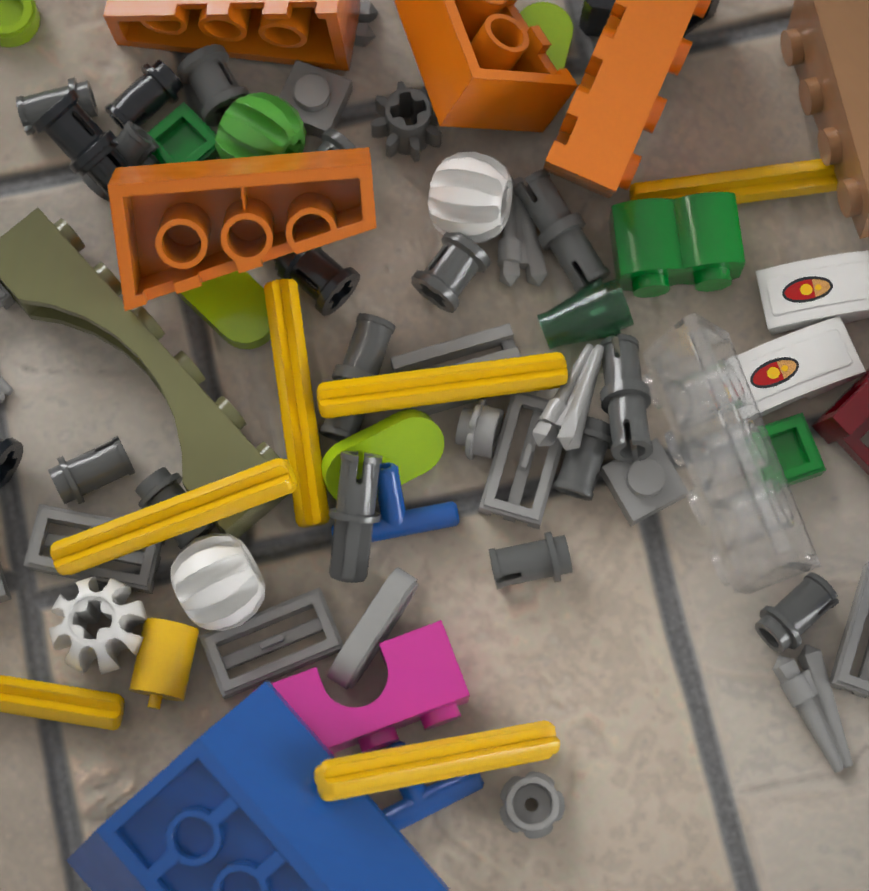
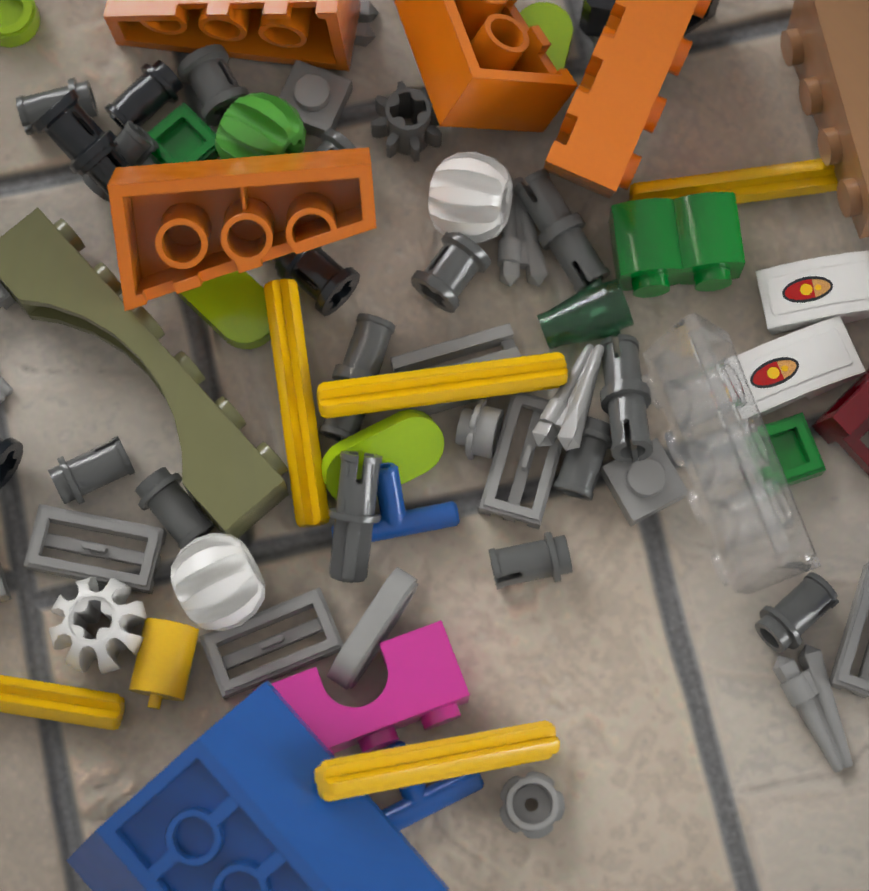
yellow axle [50,458,297,575] -> none

